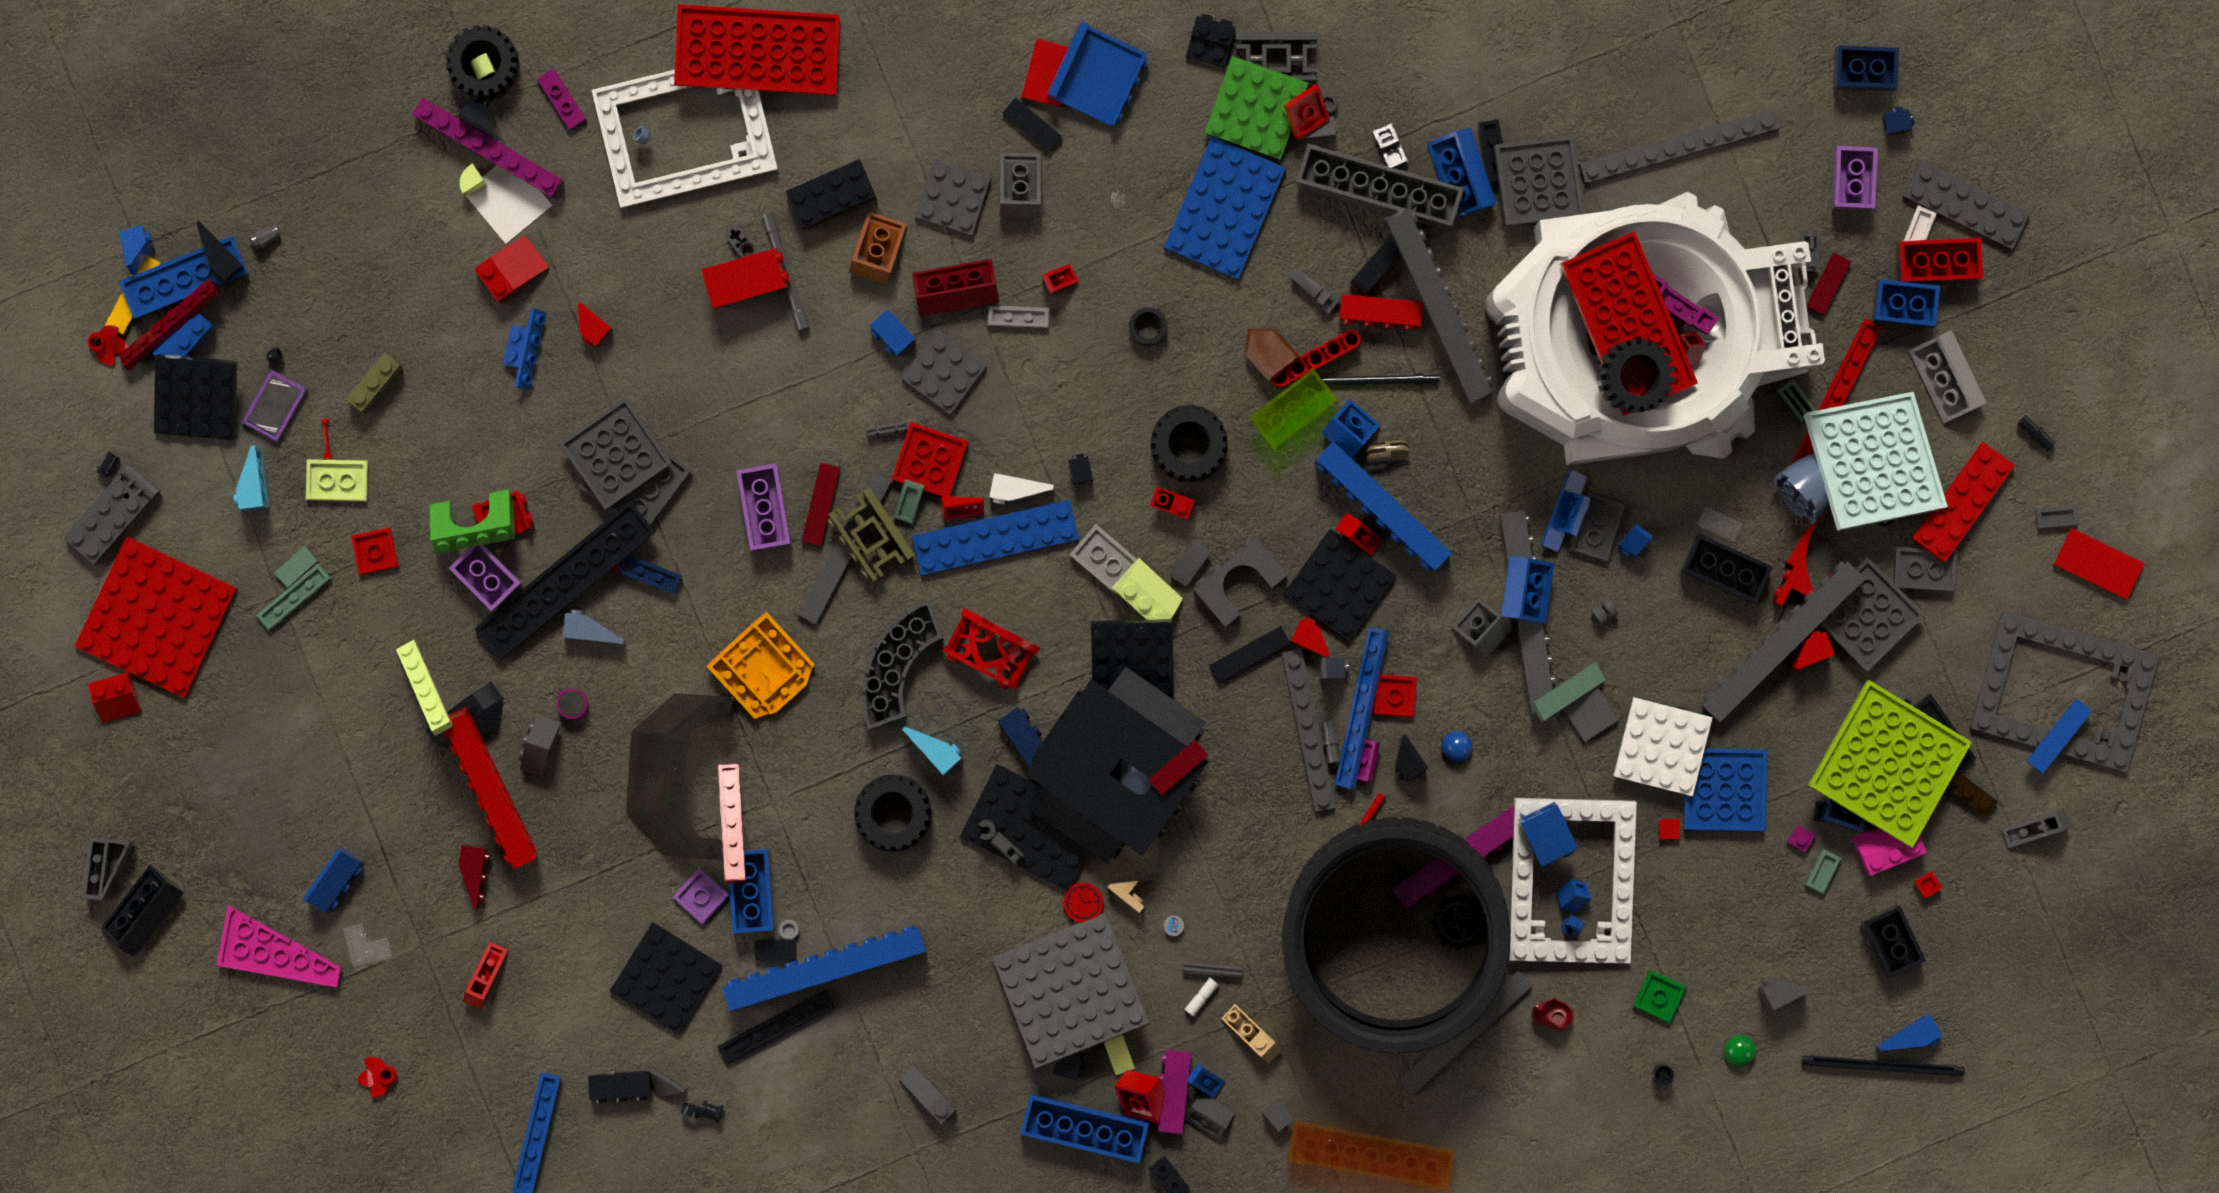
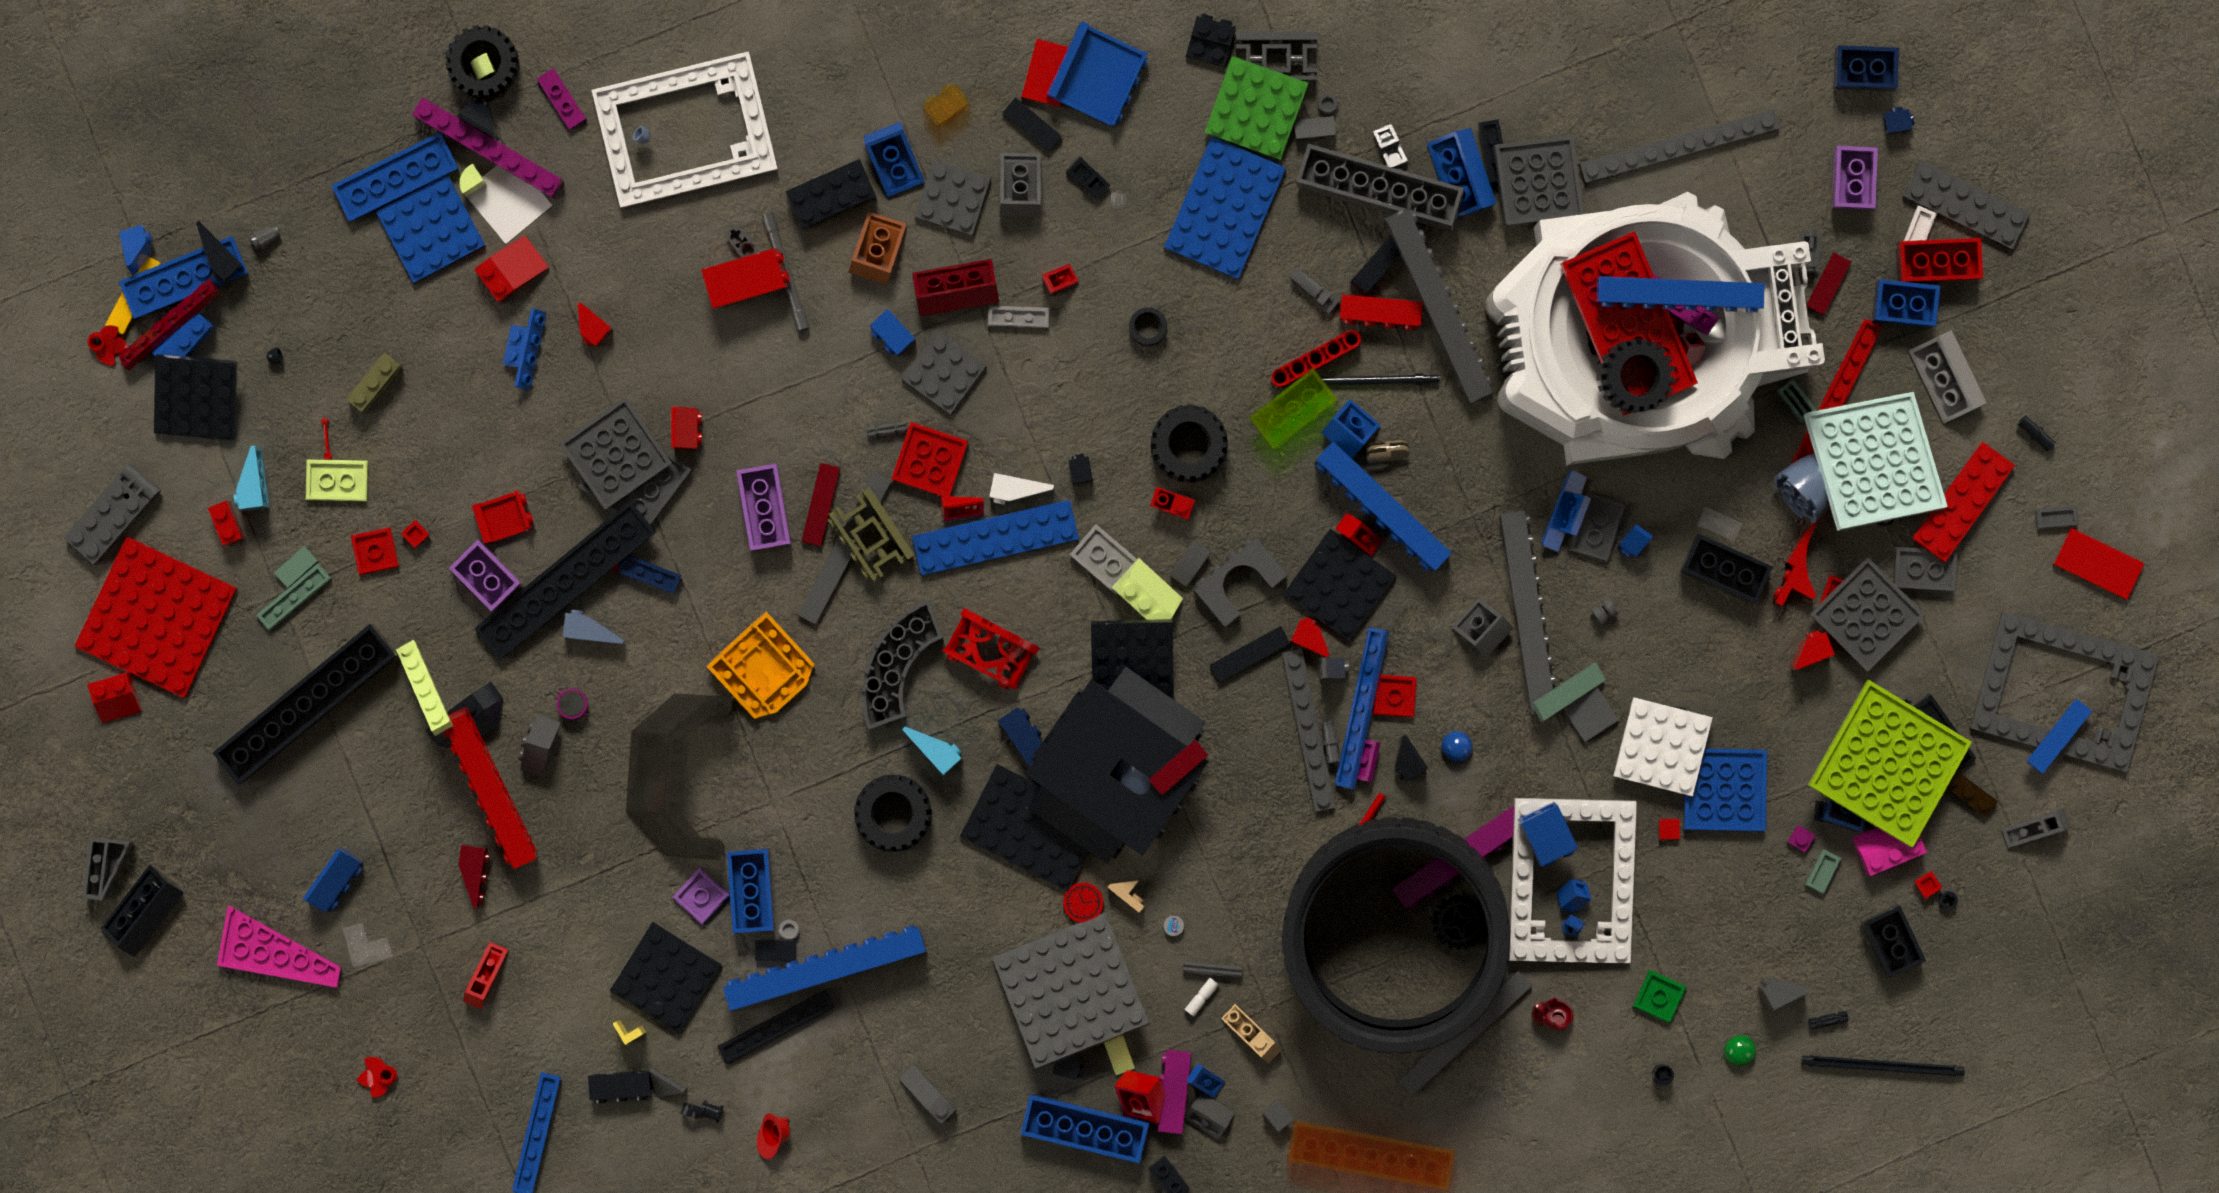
black pin [97,451,119,478] -> none
tile [242,369,307,442] -> none
bright green arch [430,489,515,554] -> none
red plate [674,4,840,96] -> none
tile [718,764,746,883] -> none
sand green tile [893,479,925,524] -> none
dark grey piece [979,819,1025,865] -> none
reddish brown tile [1245,328,1301,383] -> none
red plate [1284,84,1330,140] -> none
blue slope [1501,556,1555,624] -> none
dark grey brick [1702,561,1865,722] -> none
blue slope [1876,1014,1943,1051] -> none
none -> red brick [208,500,245,547]
none -> black brick [212,624,399,785]
none -> blue plate [331,132,459,222]
none -> blue plate [376,174,486,283]
none -> red plate [401,520,430,549]
none -> light yellow panel [613,1020,646,1044]
none -> red slope [671,407,702,450]
none -> red piece [756,1113,790,1159]
none -> blue slope [863,121,925,197]
none -> clear yellow brick [923,83,970,128]
none -> black slope [1066,156,1110,200]
none -> blue brick [1596,277,1765,313]
none -> black axle [1808,1011,1848,1030]
none -> black bush [1938,891,1958,909]

